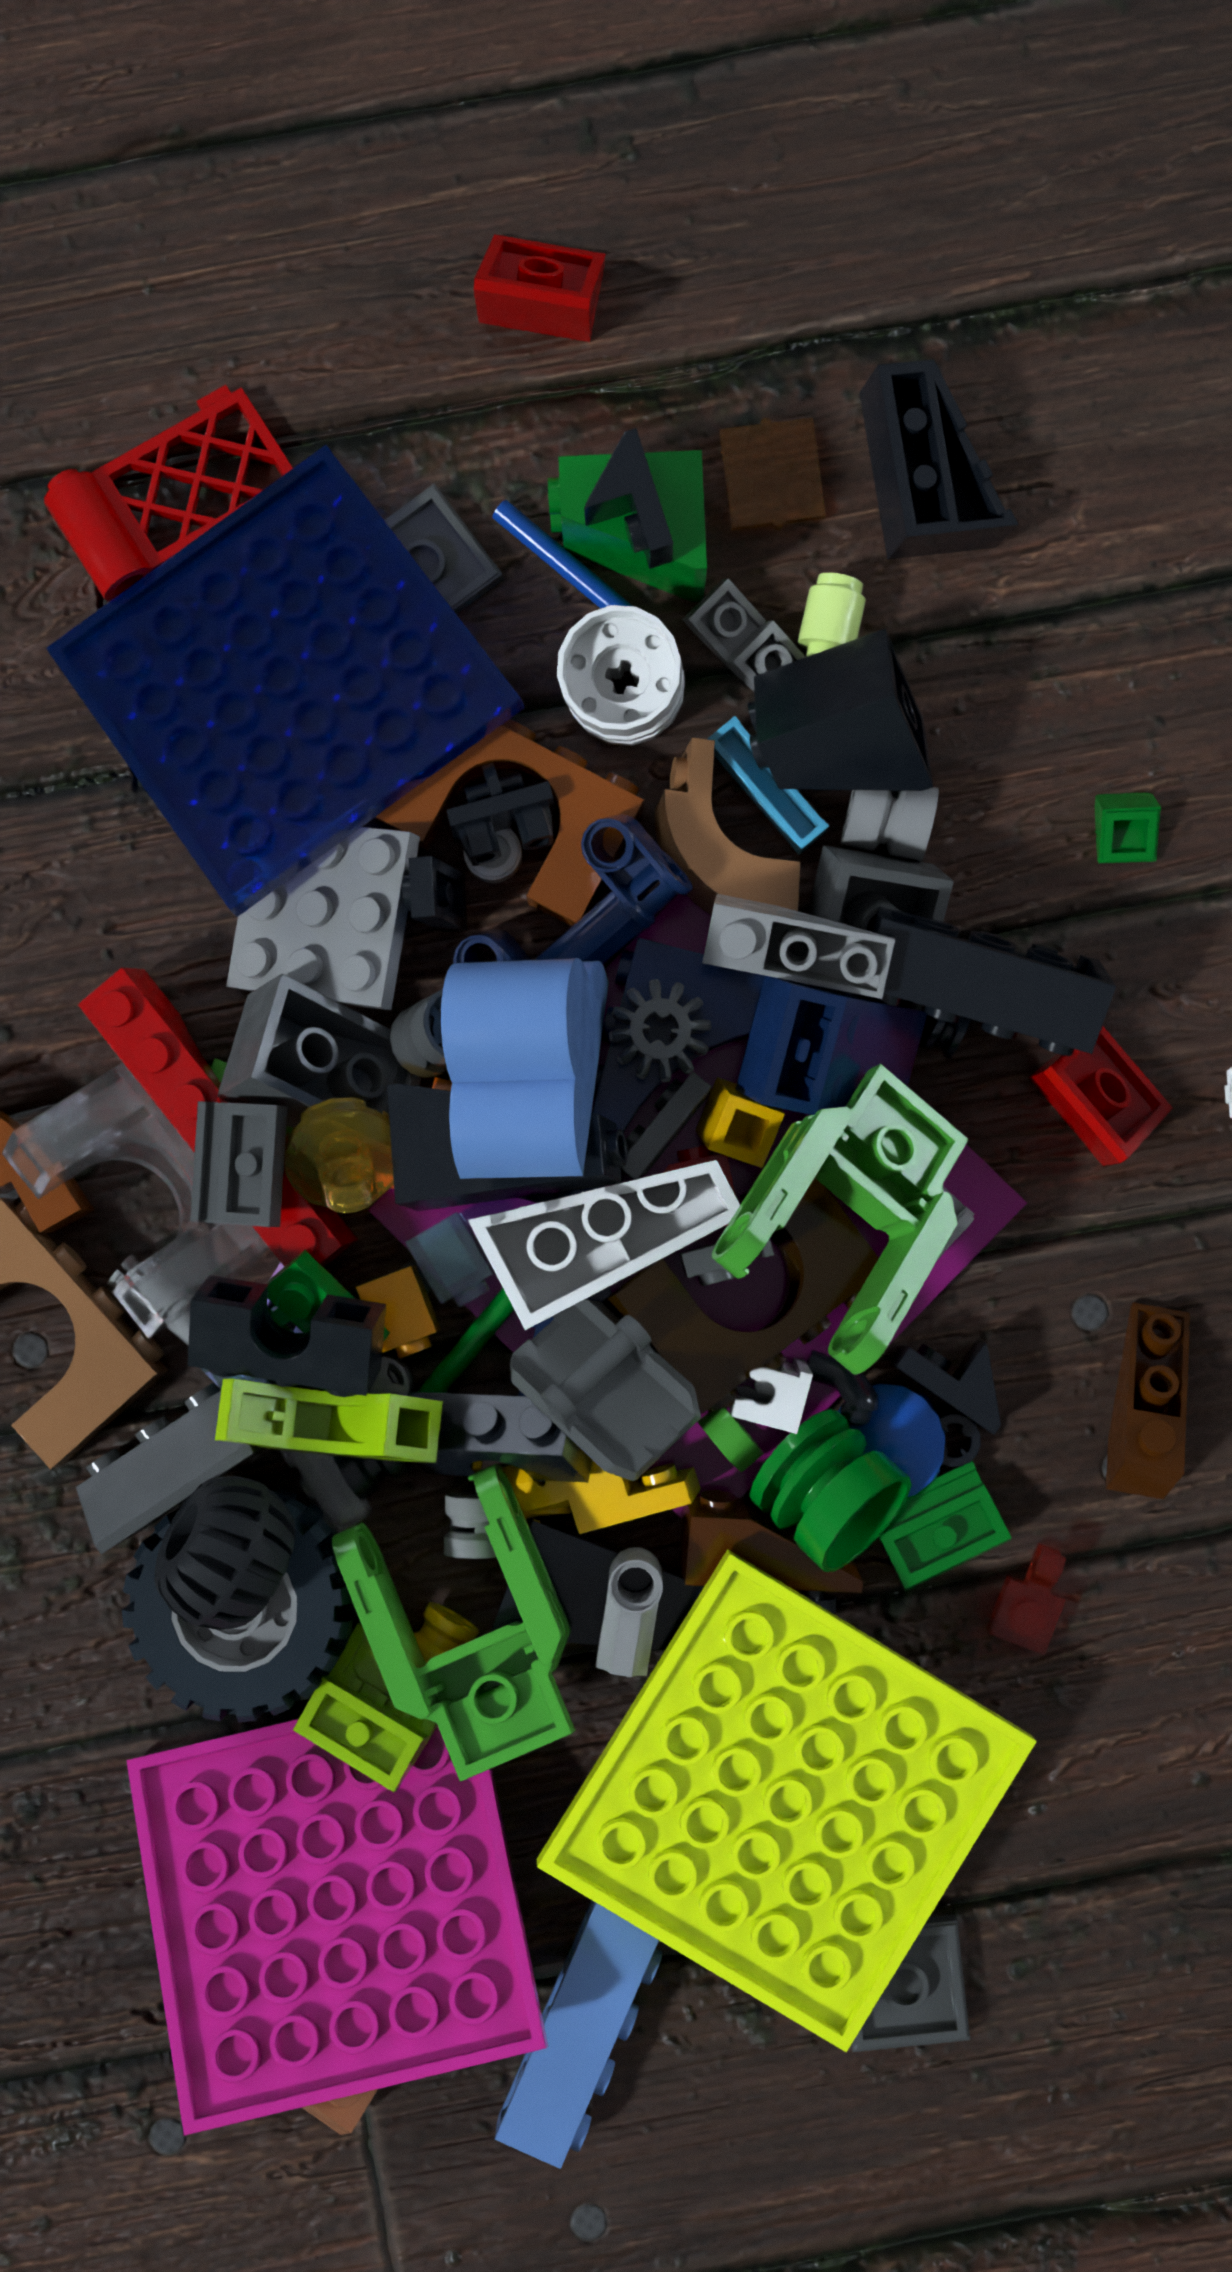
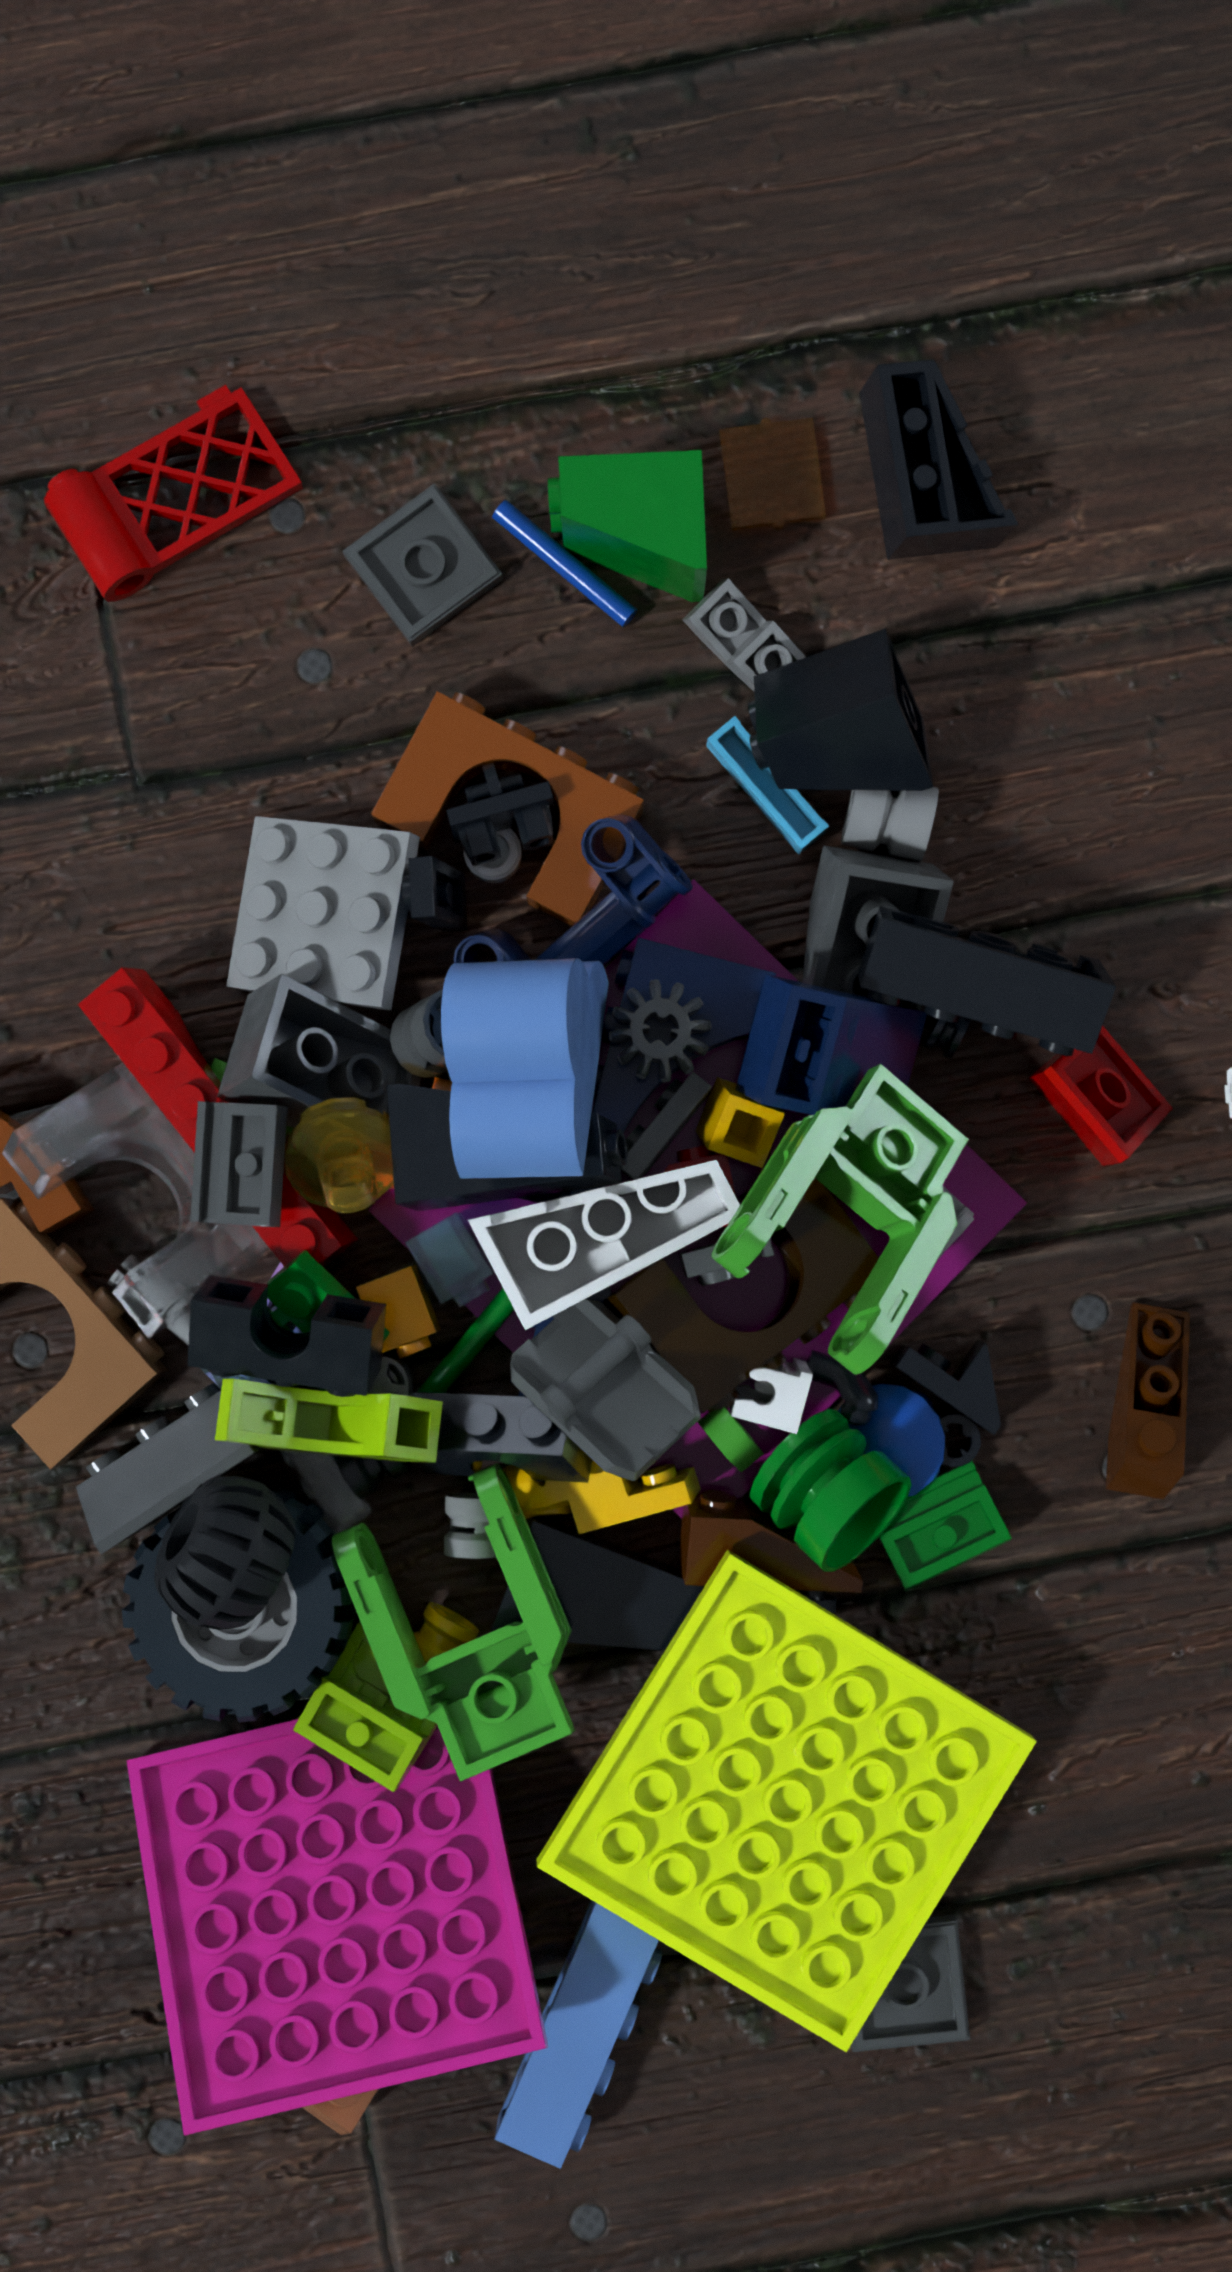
clear blue plate [46,445,525,917] -> none
red slope [473,234,606,342] -> none
white wheel [557,605,685,746] -> none
black slope [584,428,674,569] -> none
light grey piece [595,1547,663,1677] -> none
medium nougat arch [655,737,800,916] -> none
light grey slope [702,894,895,999] -> none
yellowish green brick [798,573,866,657] -> none
clear red plate [986,1543,1066,1655] -> none
green slope [1095,793,1161,863] -> none

